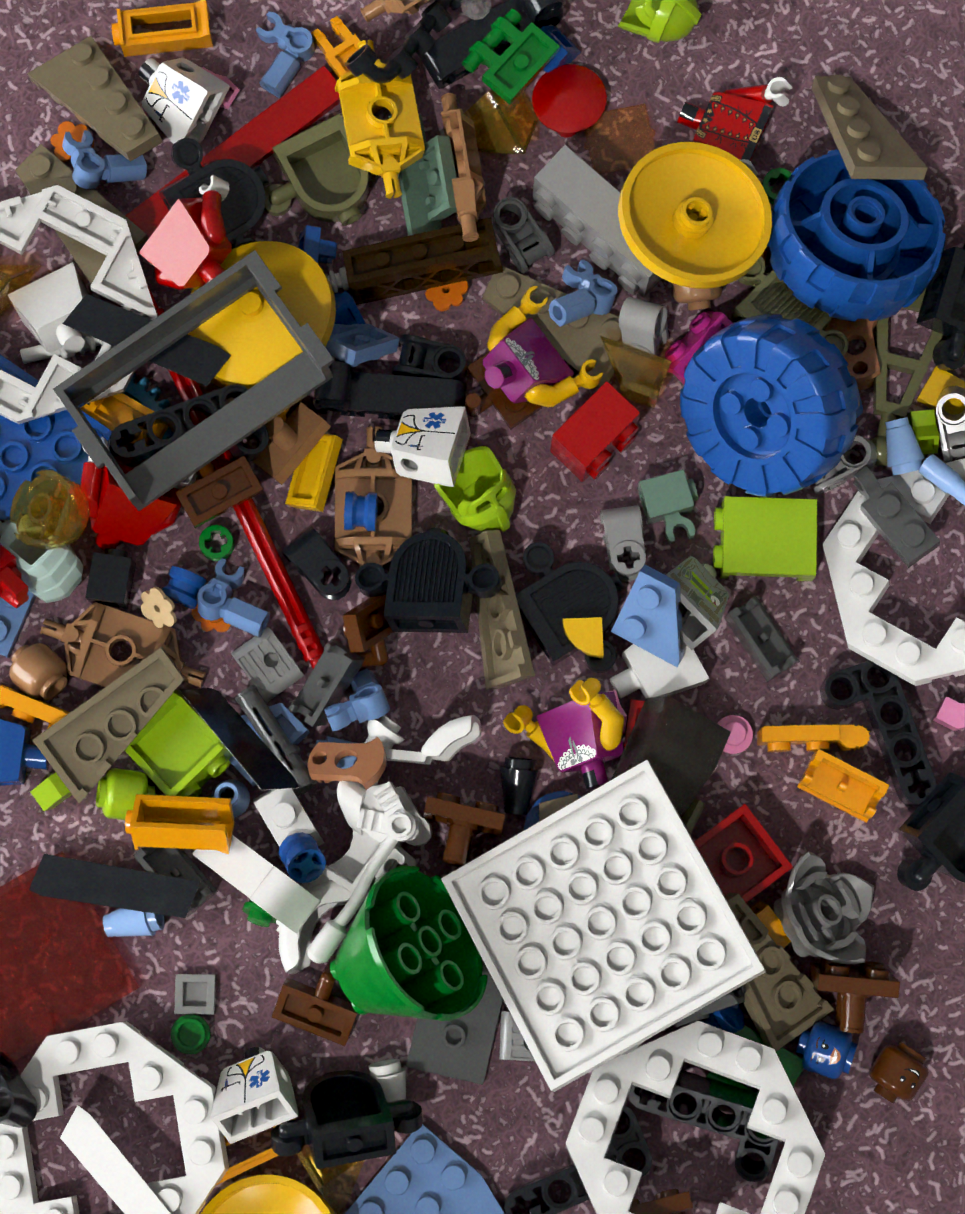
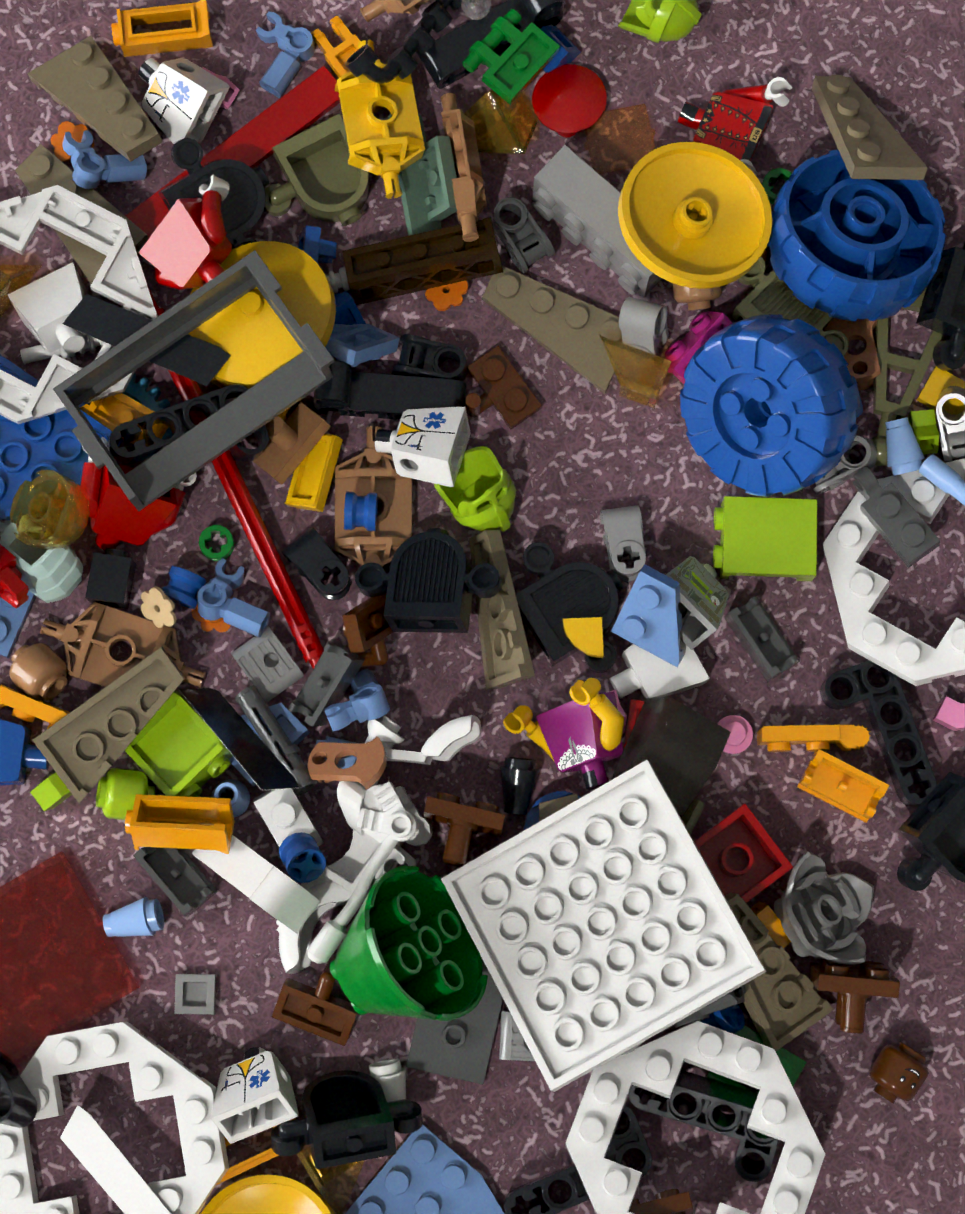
black sticker [29,854,200,918] -> none
green plate [171,1014,211,1054] -> none
reddish brown plate [175,456,263,528] -> none
green plate [242,900,277,927] -> none
torso [482,286,604,408] -> none
medium blue bar [549,259,617,327] -> none
red brick [550,381,640,482] -> none
sand green brick [637,469,698,545] -> none
blue head [796,1021,858,1079] -> none

